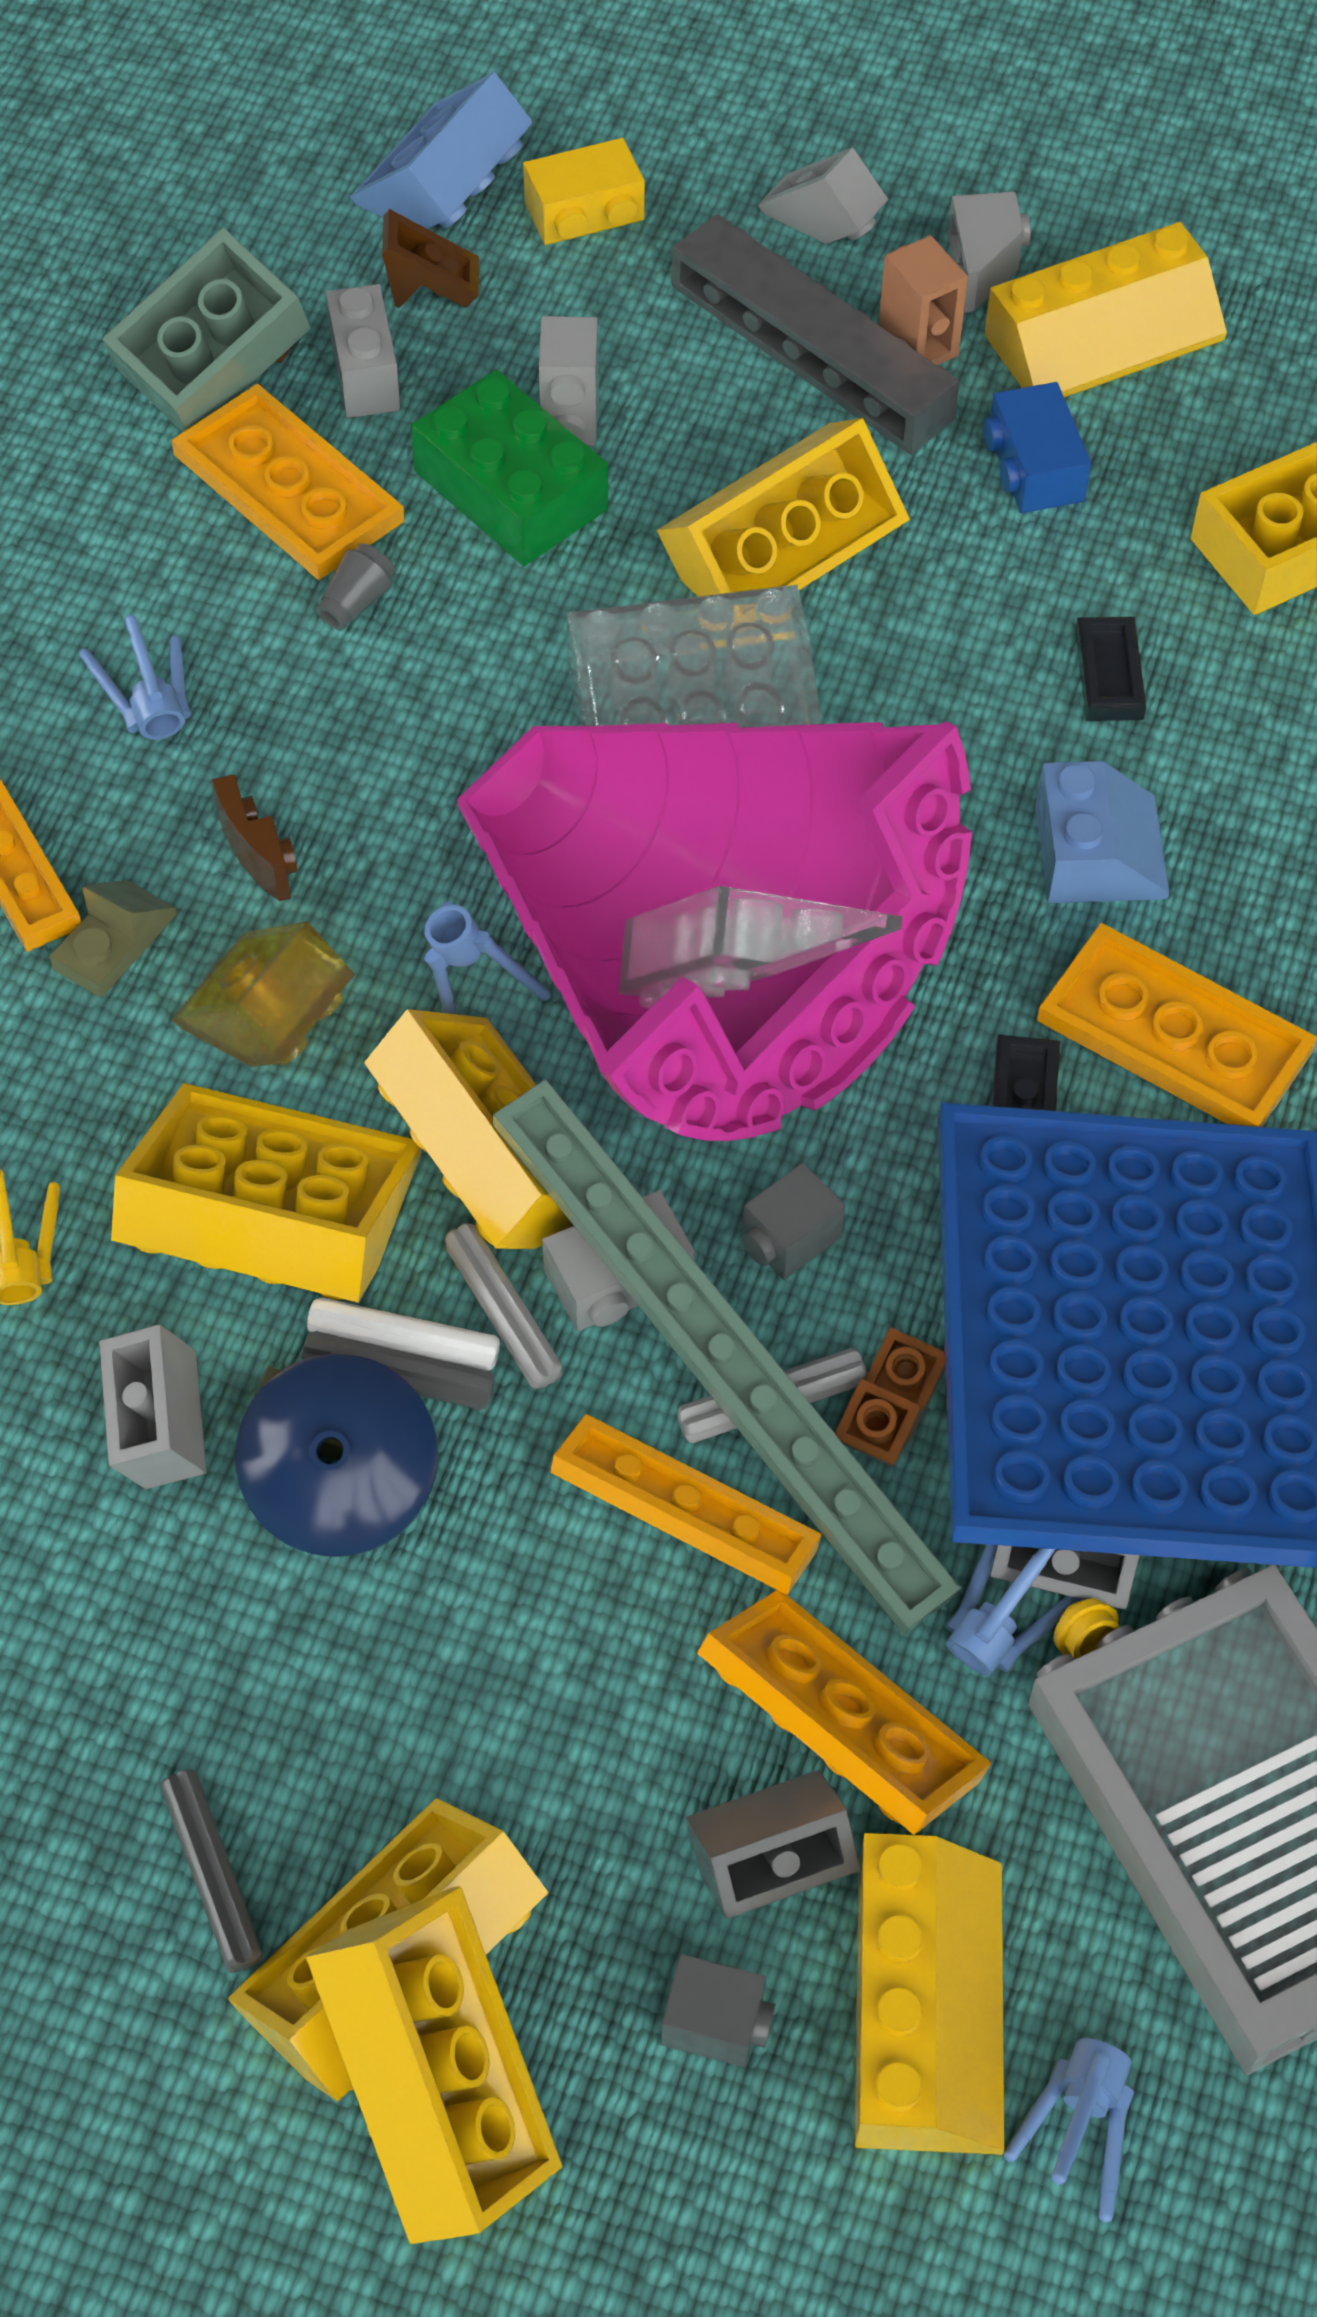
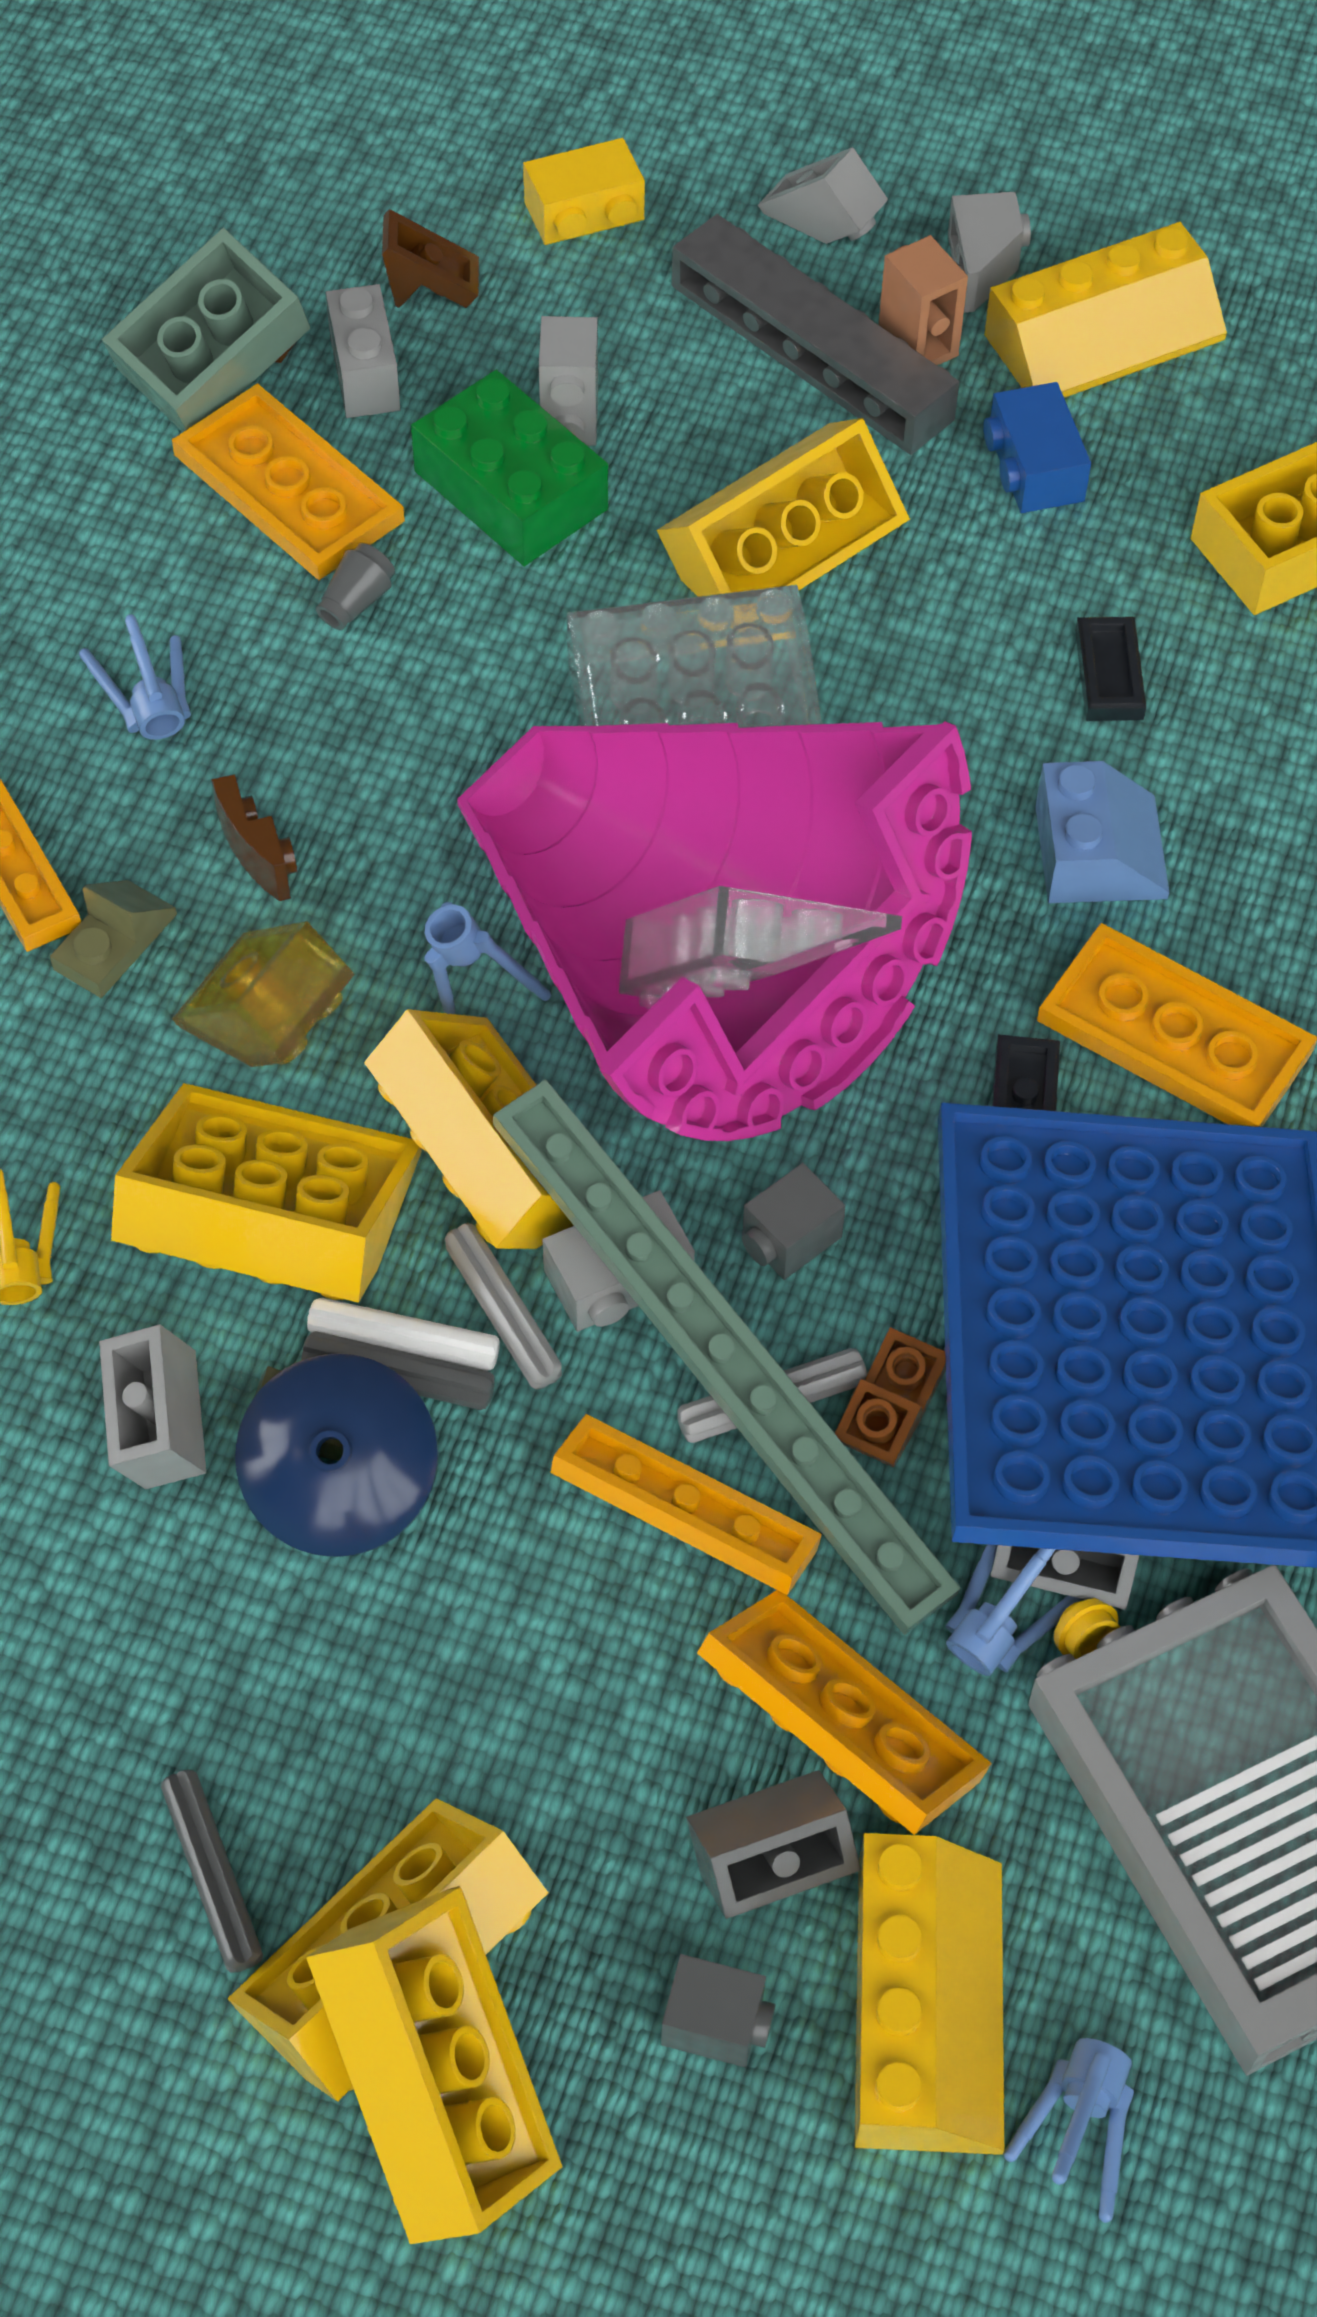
medium blue slope [350,71,534,229] -> none

